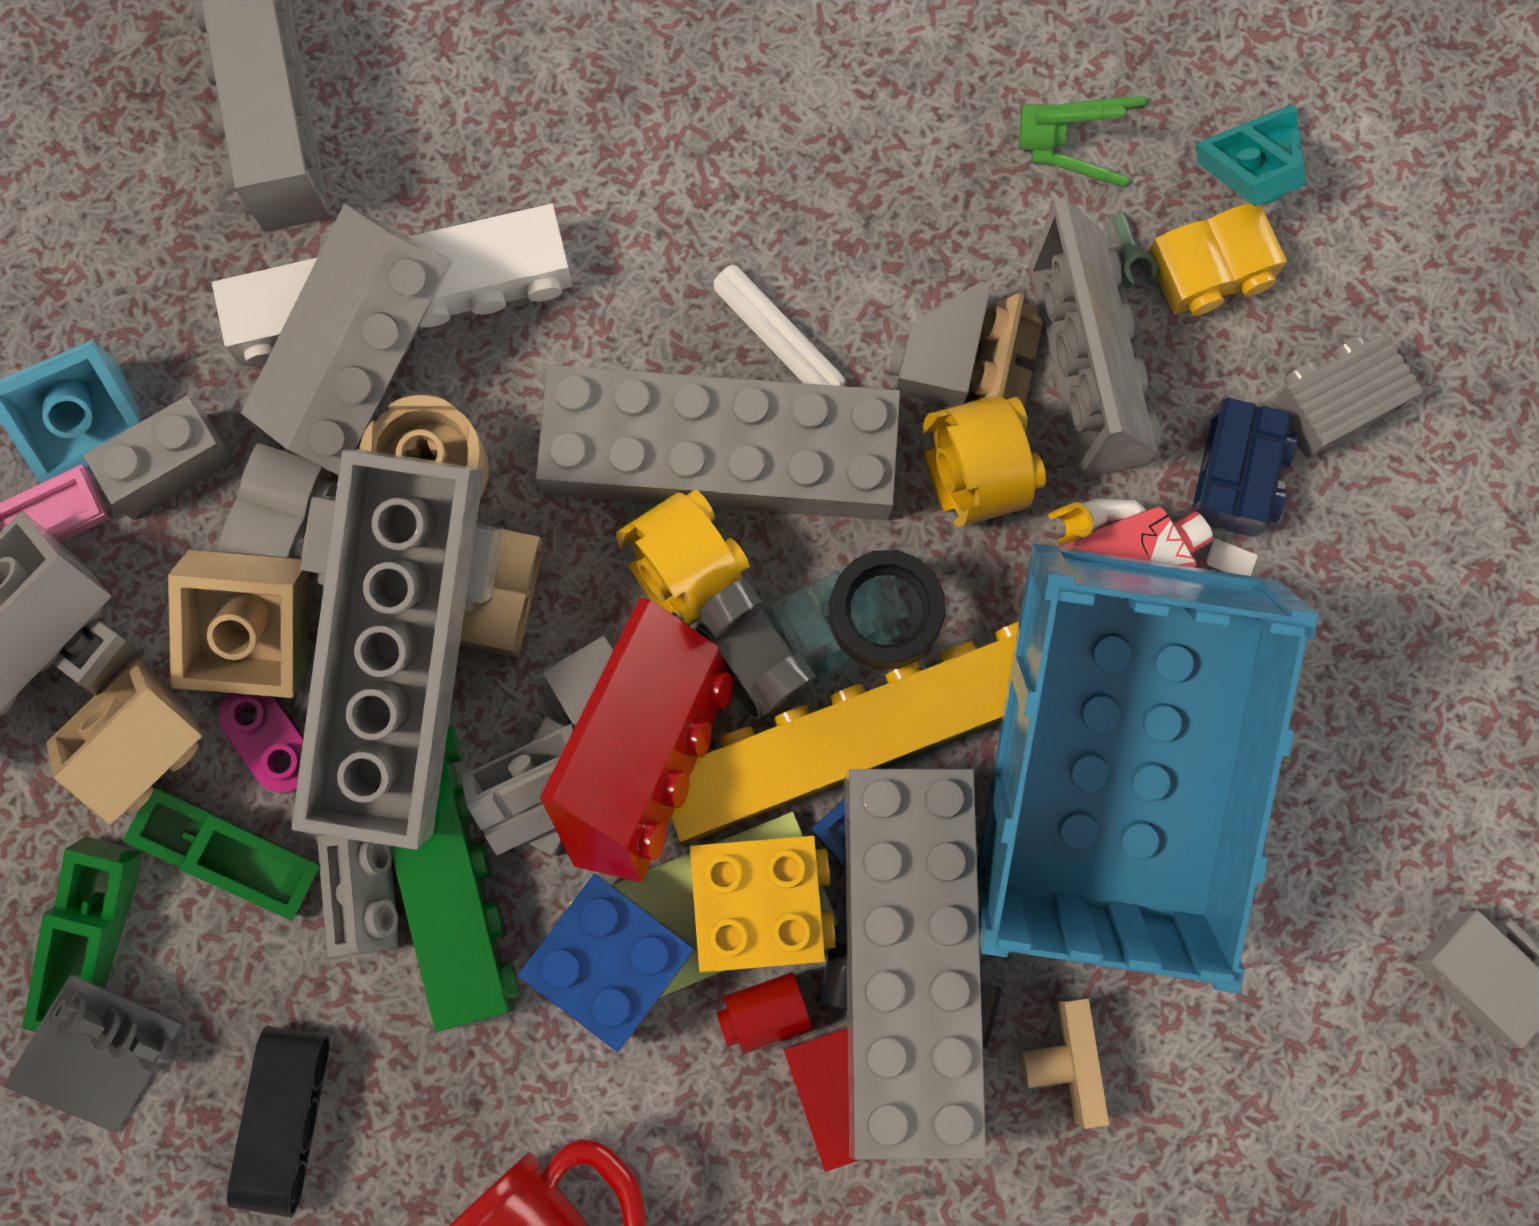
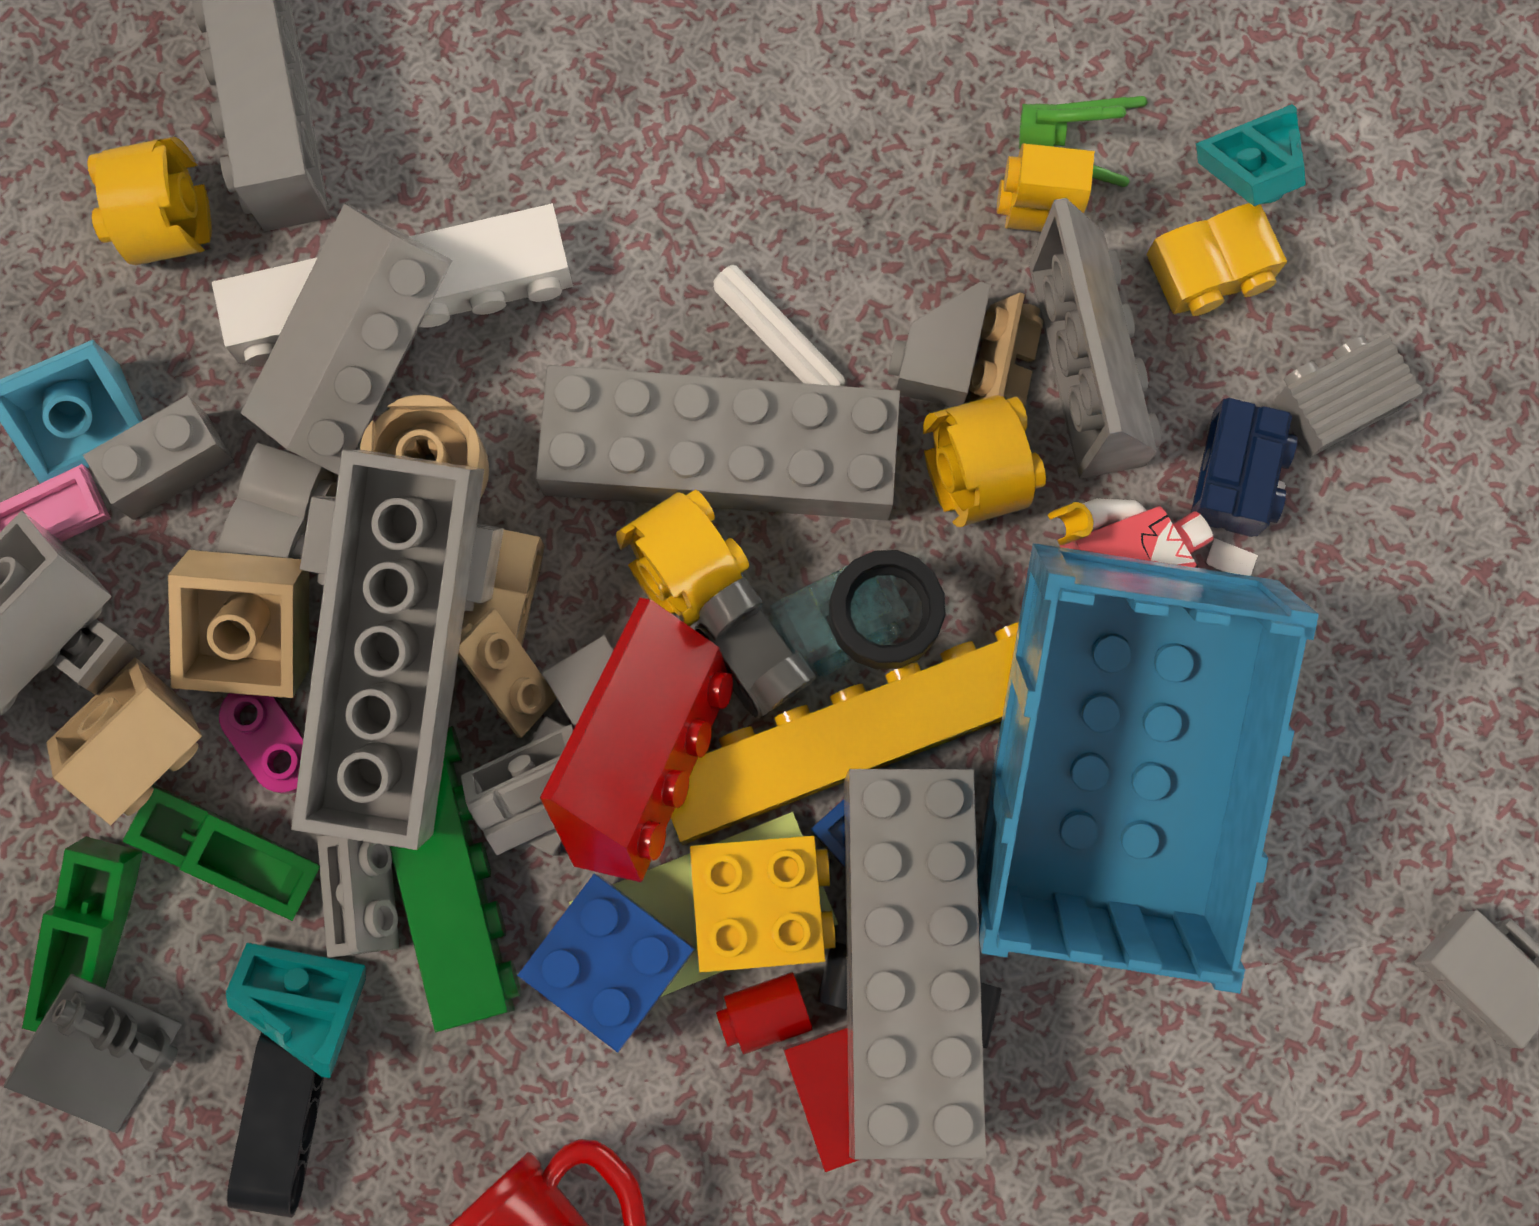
tan tile [1020,997,1109,1129] -> none
sand green hand [1112,212,1158,288] -> none
none -> yellow brick [87,136,212,265]
none -> teal wing [226,943,366,1078]
none -> tan hinge [458,608,557,738]
none -> yellow brick [997,143,1095,232]

